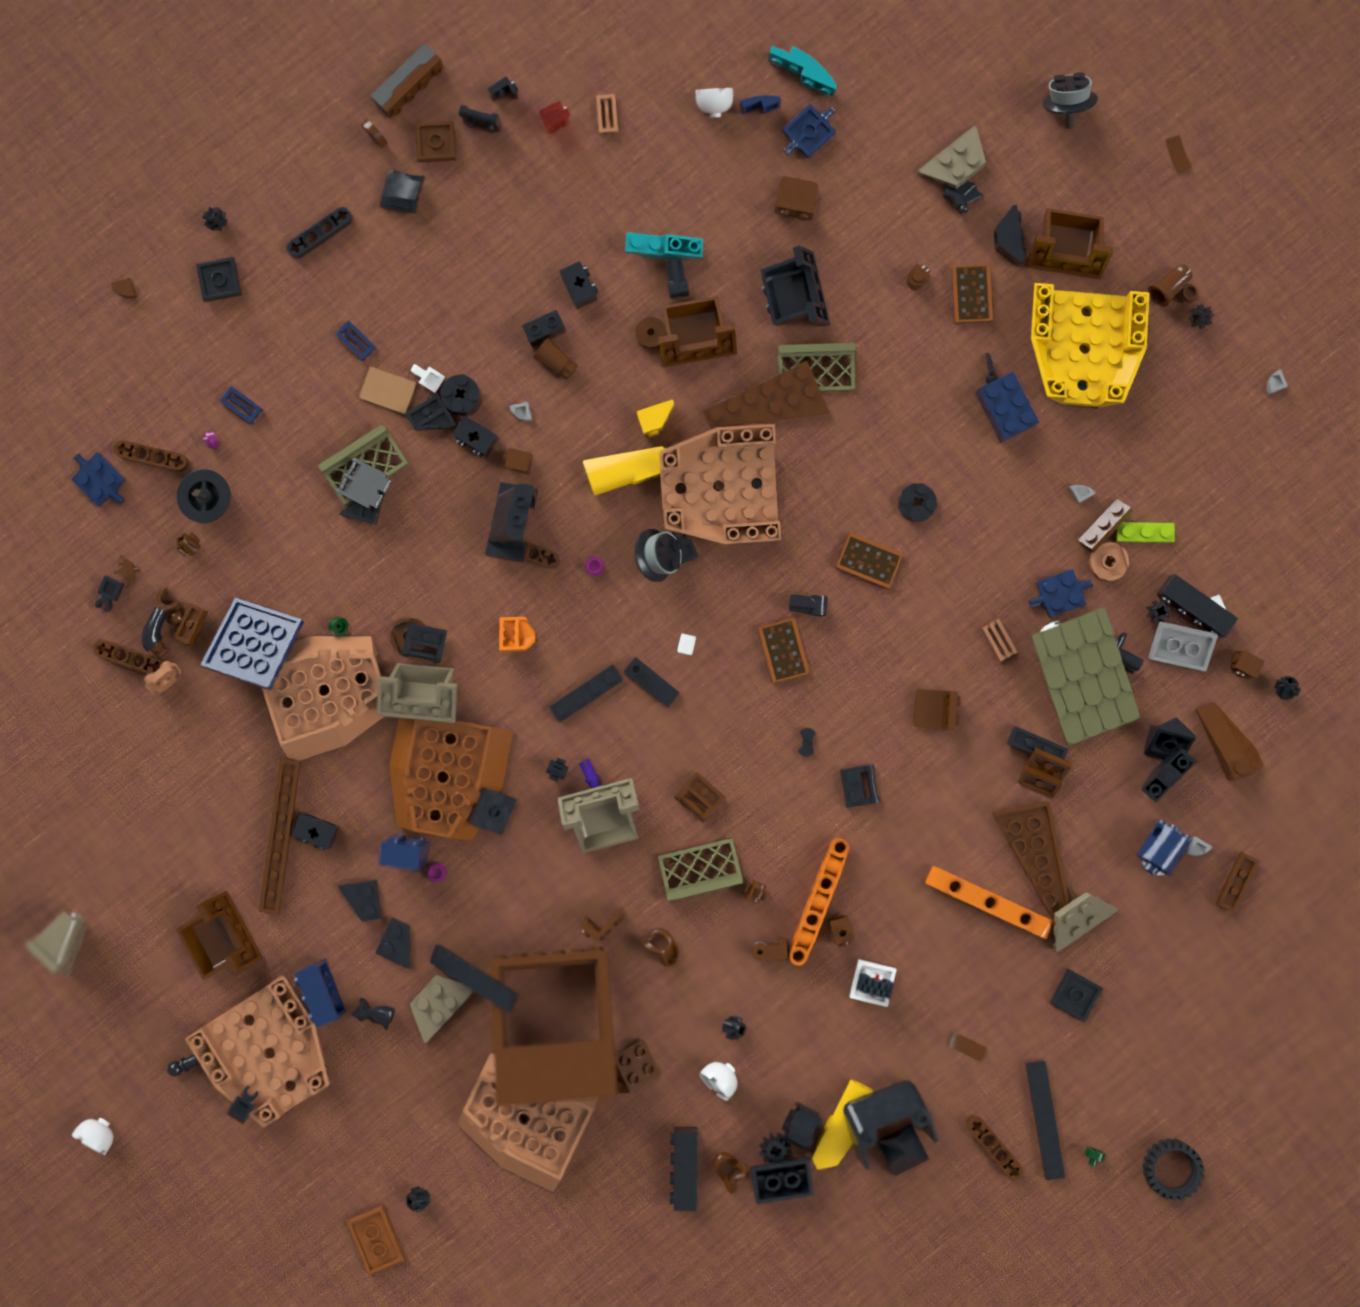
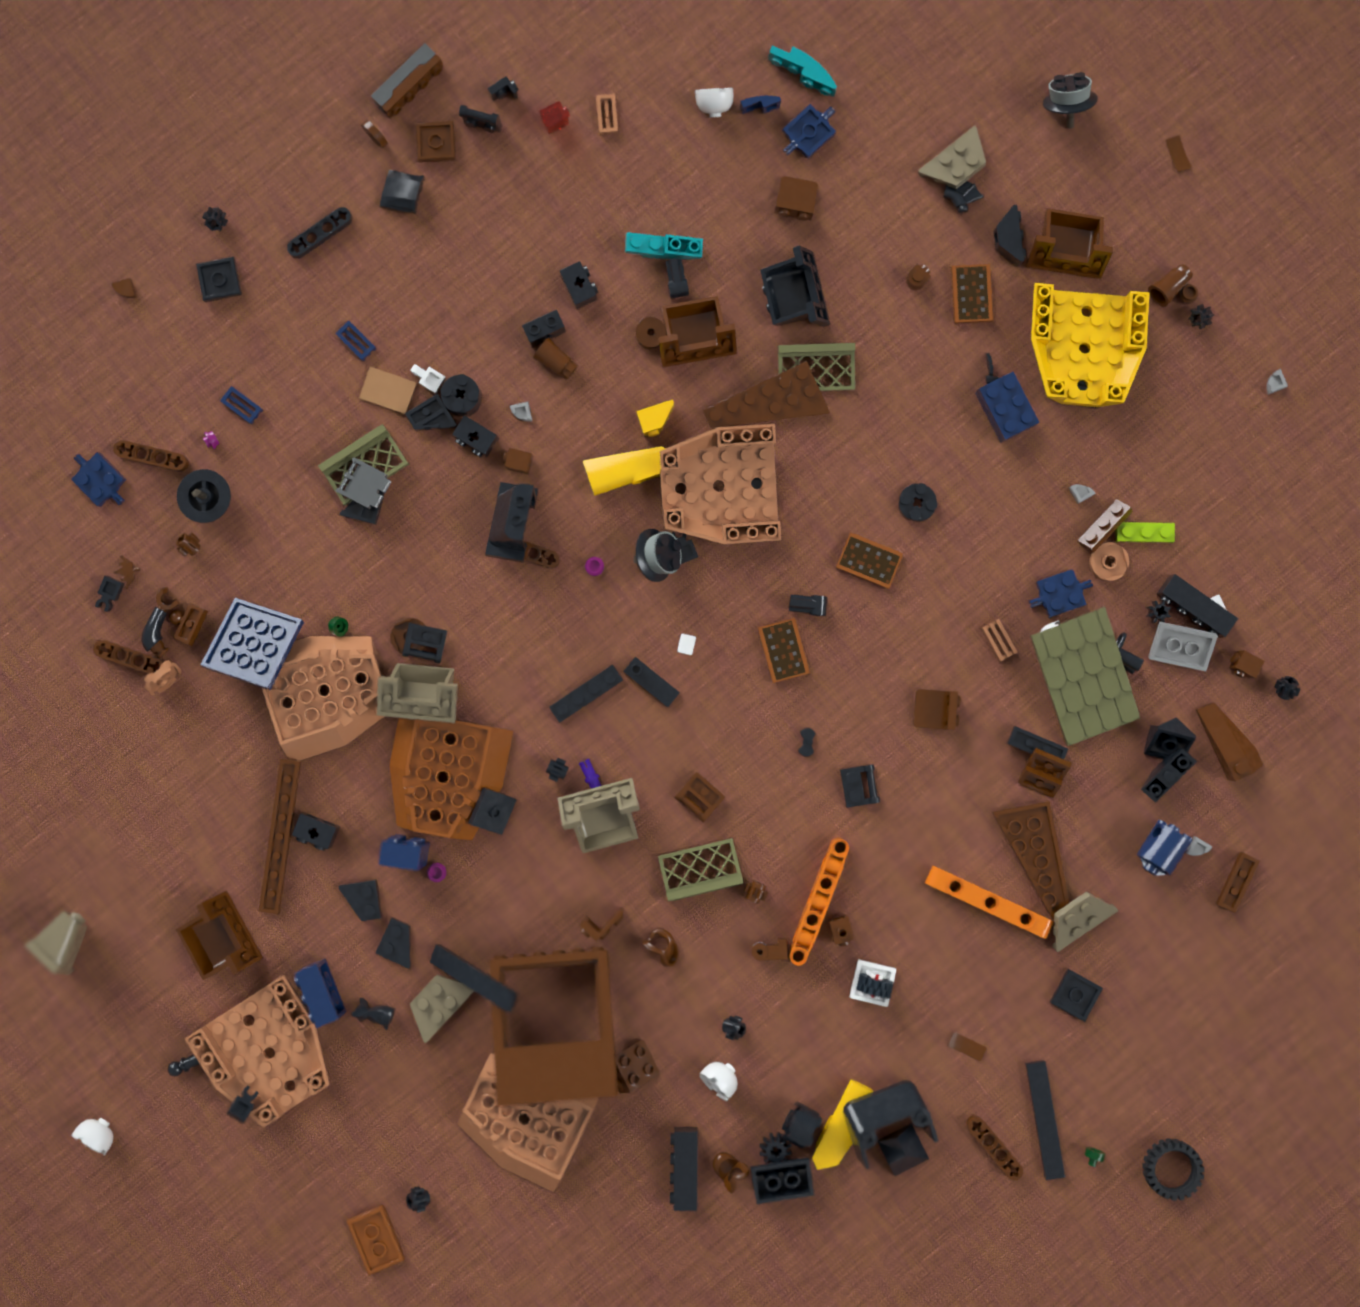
orange slope [499,617,535,652] -> none

